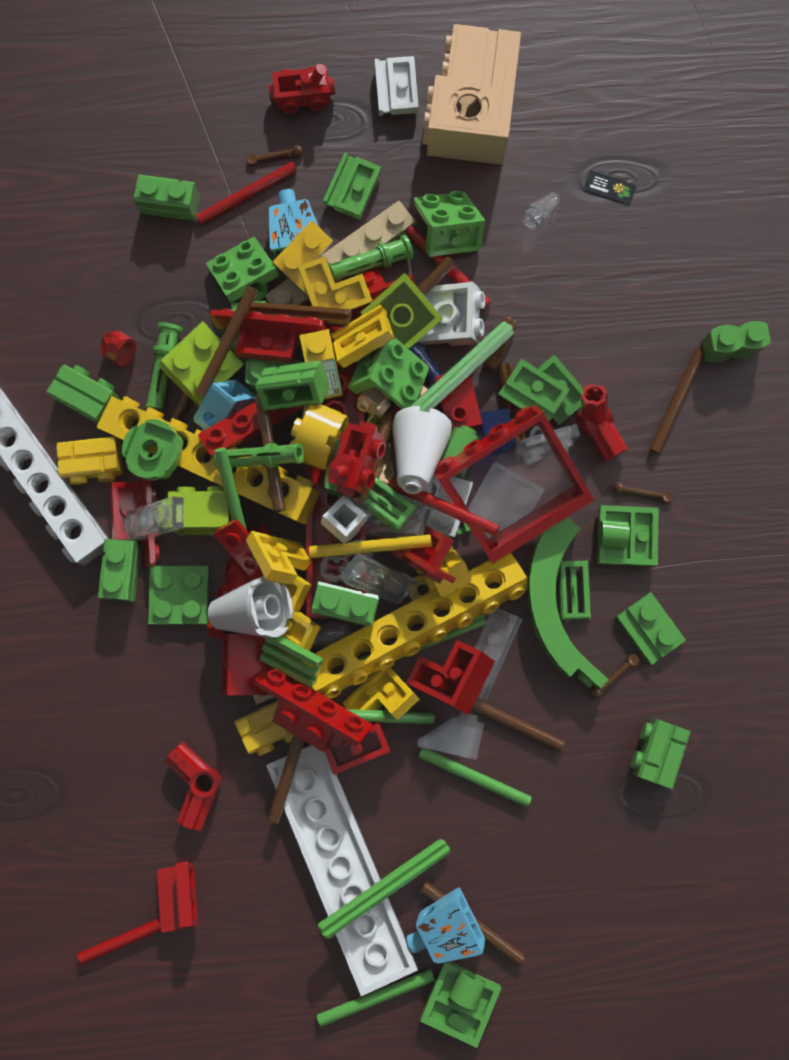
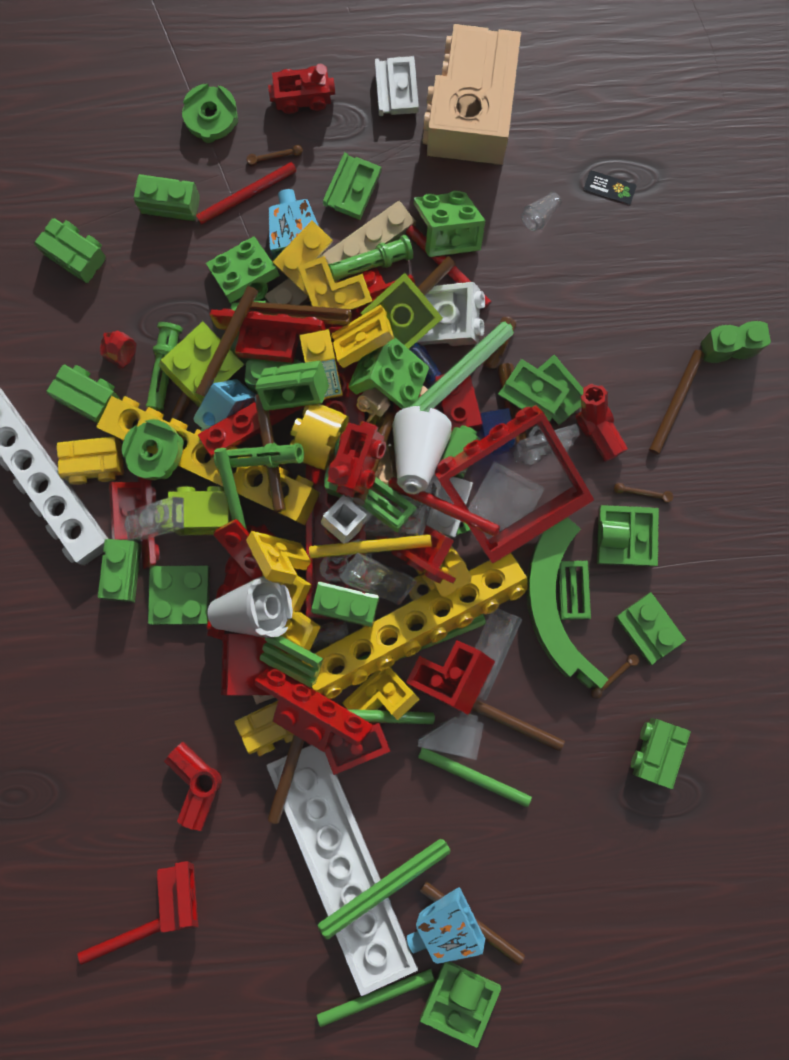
none -> bright green brick [34,218,106,283]
none -> bright green plate [182,84,238,143]

